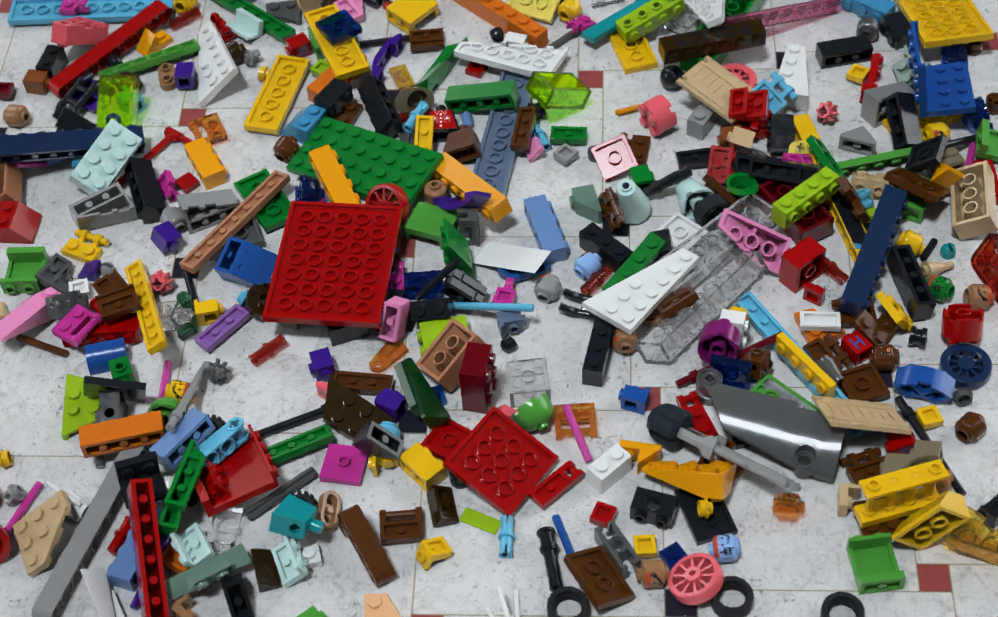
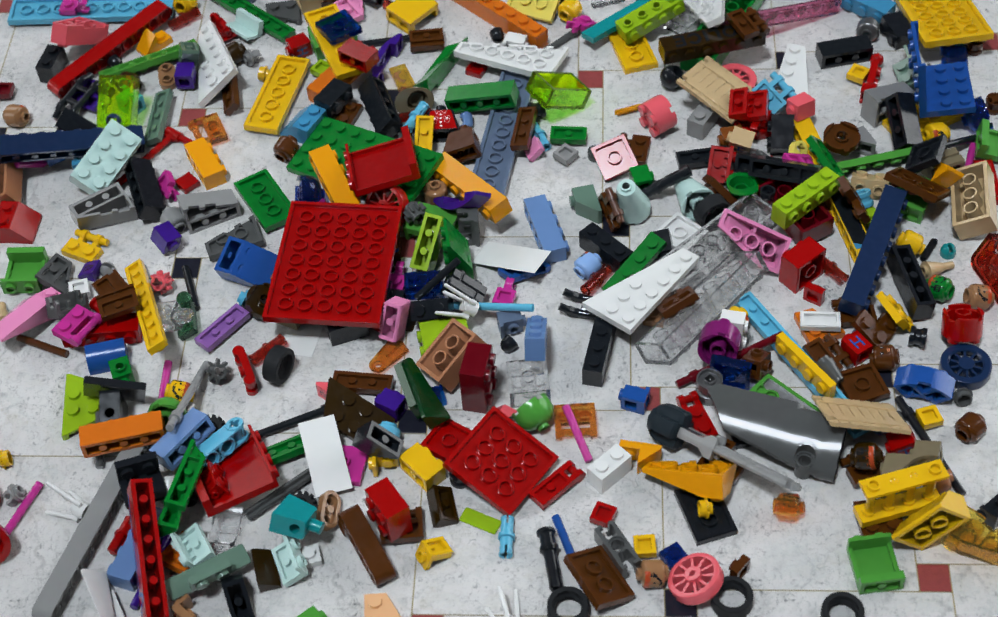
tan plate [12,490,72,578] -> none
dark orange brick [22,69,50,95] -> none
nougat plate [179,170,291,274] -> none
yellow brick [194,299,224,327] -> none
dark purple brick [308,347,335,382] -> none
light grey head [534,273,562,303] -> none
medium nougat head [612,327,638,354] -> none
black brick [630,486,679,529] -> none
light blue head [708,533,741,563] -> none
coral gear [815,101,839,124] -> none
tan bracket [837,483,861,517] -> none
none -> sand green plate [144,88,174,147]
none -> sand green slope [179,42,200,66]
none -> reddish brown plate [222,74,240,116]
none -> red plate [232,346,258,396]
none -> black tyre [262,345,295,385]
none -> white sticker [298,414,353,498]
none -> red brick [338,38,379,73]
none -> red panel [343,125,421,197]
none -> red brick [364,477,413,543]
none -> dark grey gear [403,201,426,225]
none -> lime brick [409,212,444,275]
none -> white plant [435,283,479,320]
none -> medium blue brick [524,315,547,361]
none -> reddish brown plate [726,6,770,41]
none -> reddish brown plate [729,554,750,578]
none -> black hinge [760,185,776,202]
none -> coral brick [786,92,815,122]
none -> reddish brown plate [823,121,861,156]
none -> dark brown head [850,442,883,470]

